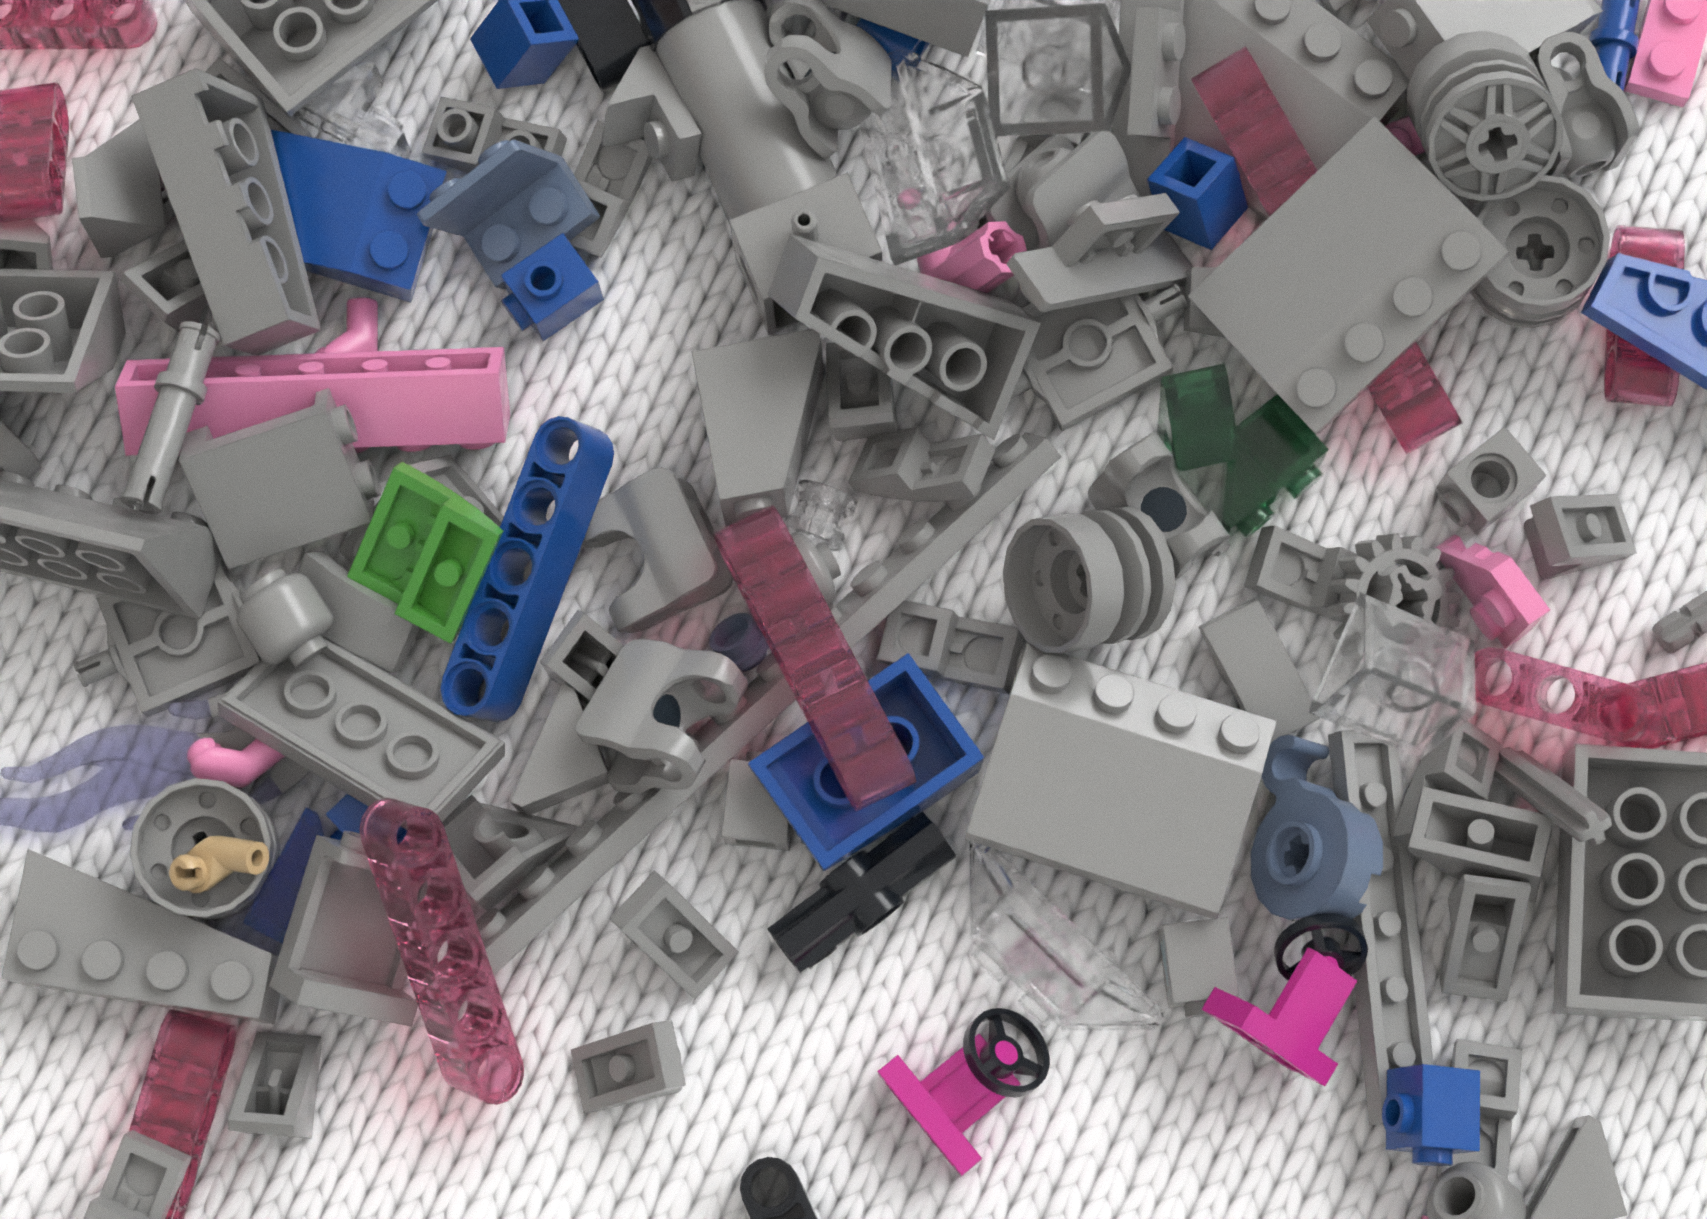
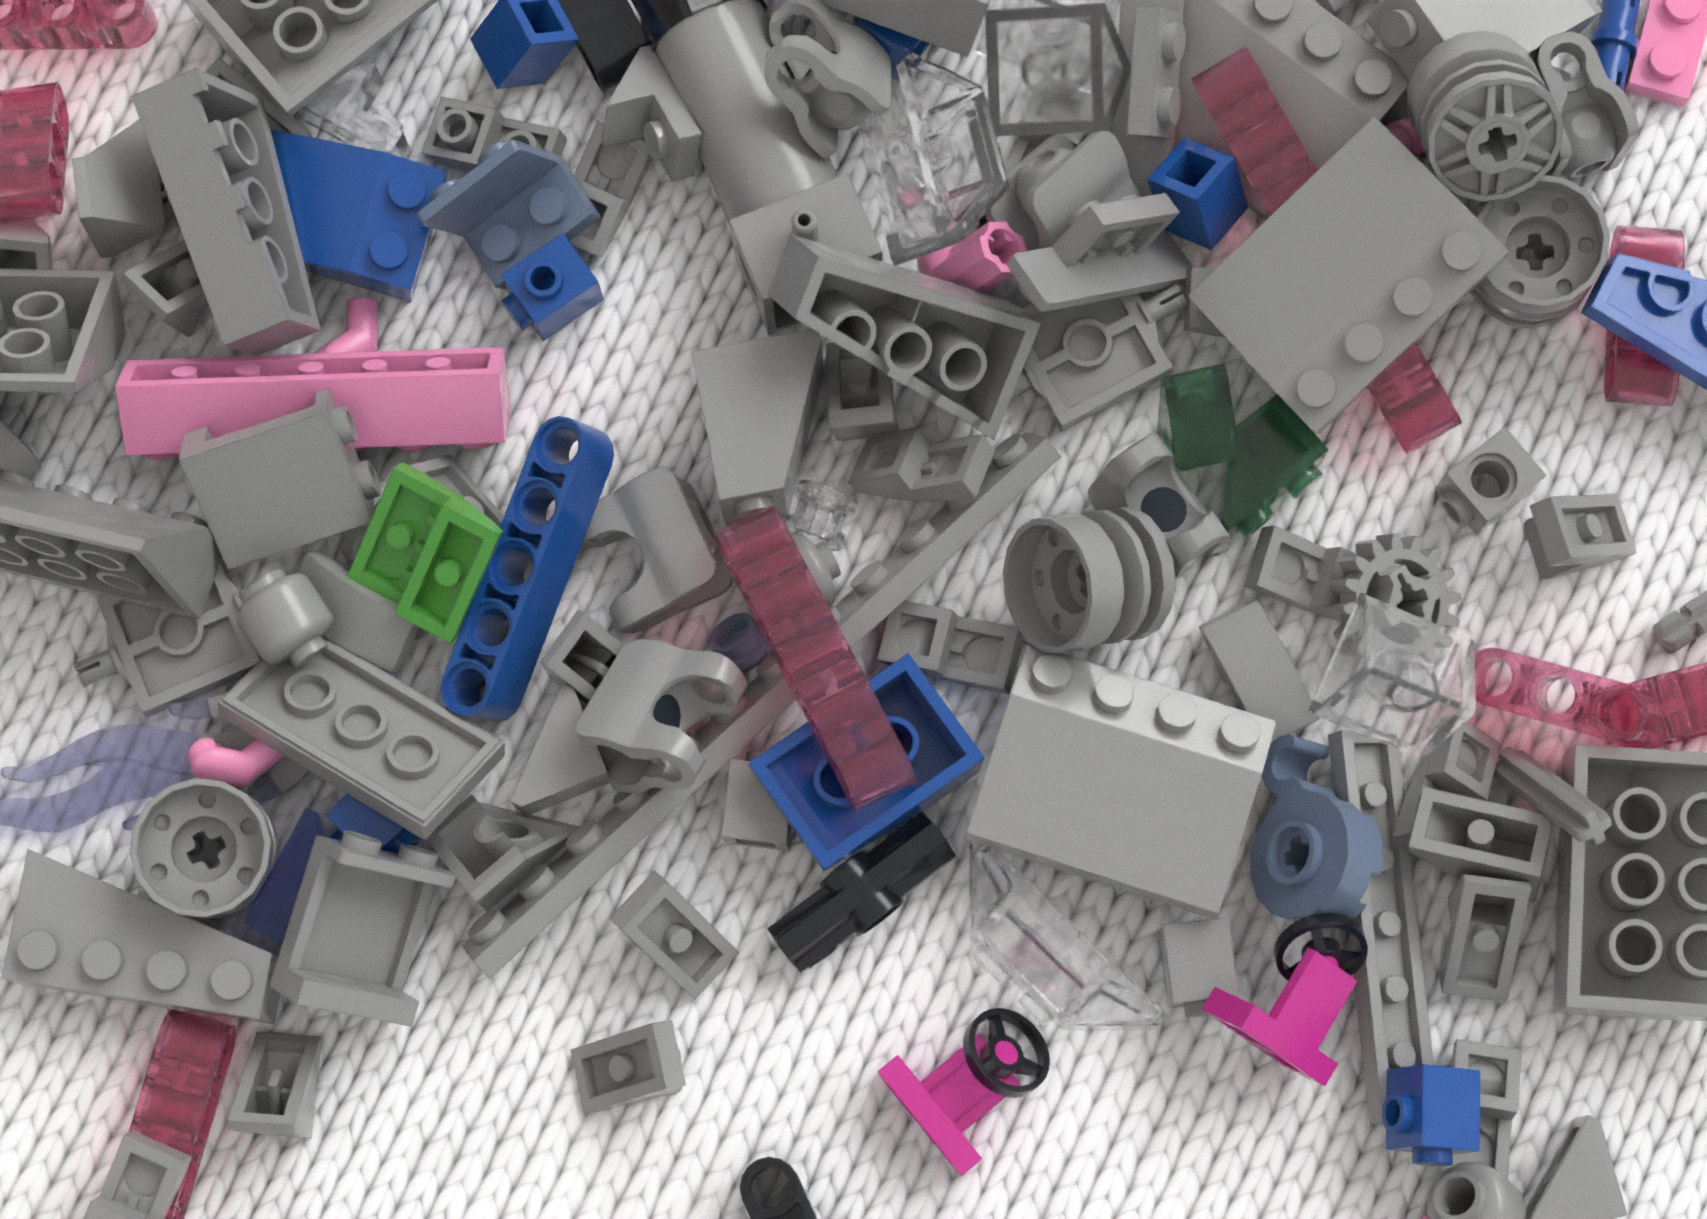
light grey pin [120,321,220,514] -> none
tan arm [169,836,269,894] -> none
clear pink beam [359,797,524,1105] -> none
bright pink wing [1436,535,1550,649] -> none

